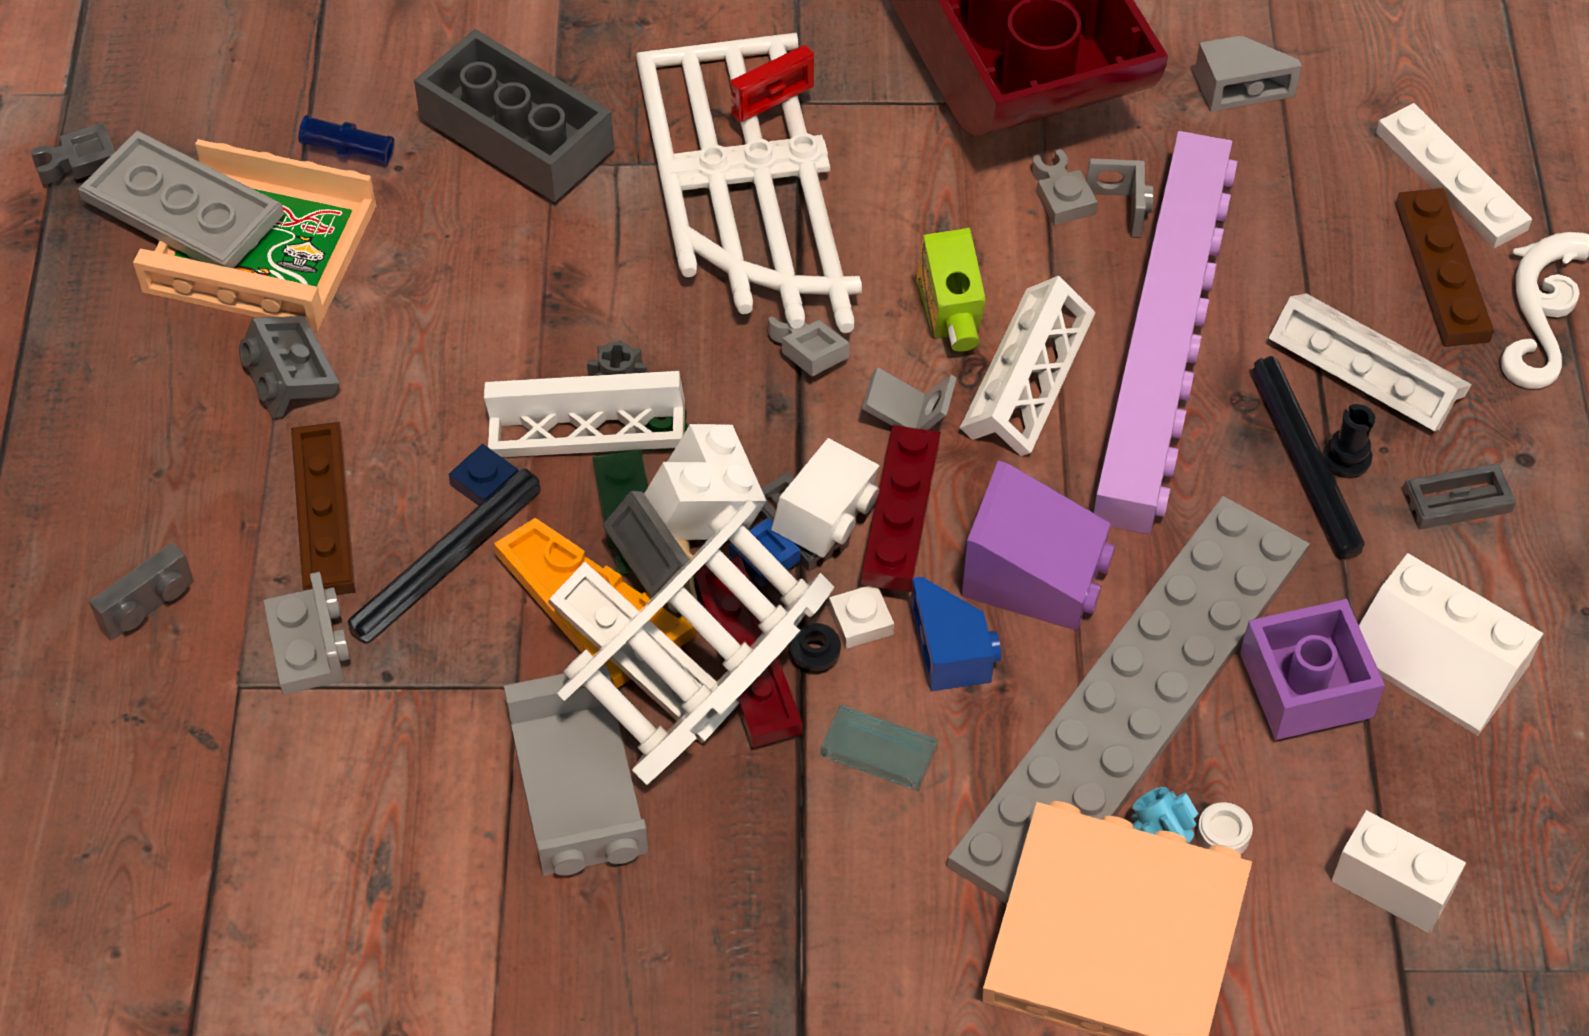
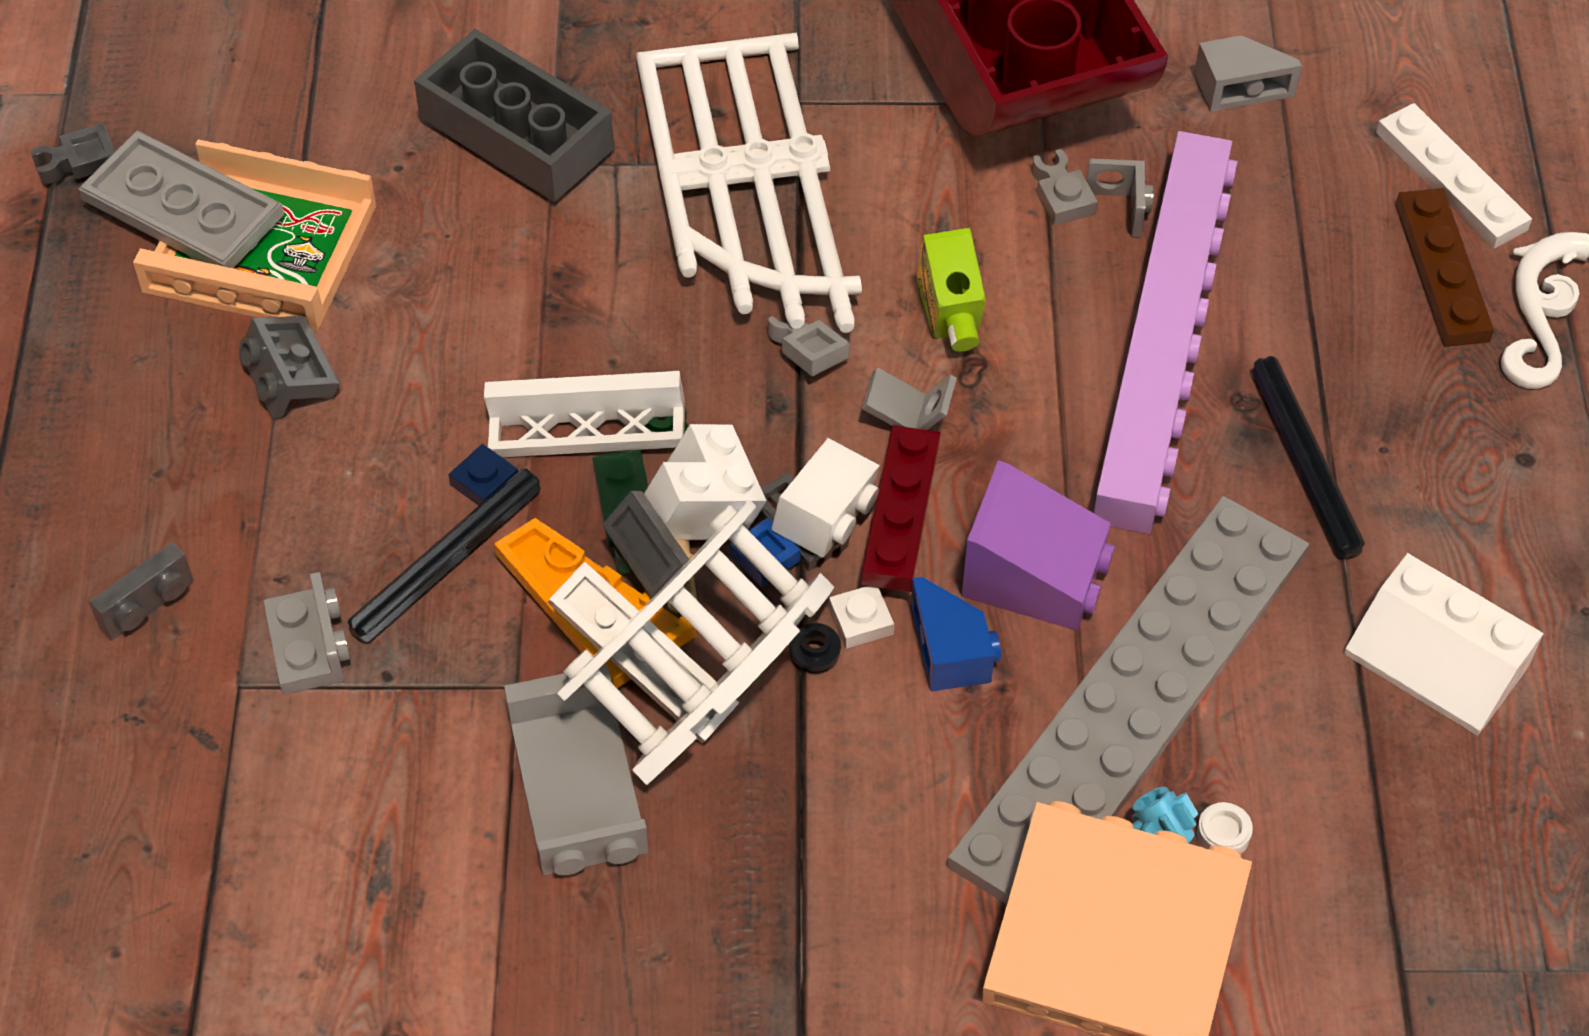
reddish brown tile [291,422,356,595] -> none
clear blue pin [298,115,395,165] -> none
dark grey gear [587,340,648,376] -> none
dark red plate [694,556,803,748] -> none
red tile [730,45,814,123] -> none
clear light blue tile [821,704,938,791] -> none
white fence [960,276,1096,456] -> none
medium lavender brick [1240,599,1385,740] -> none
white fence [1269,293,1472,431] -> none
black pin [1323,404,1376,477] -> none
white brick [1332,810,1466,934] -> none
flat silver tile [1402,463,1516,529] -> none

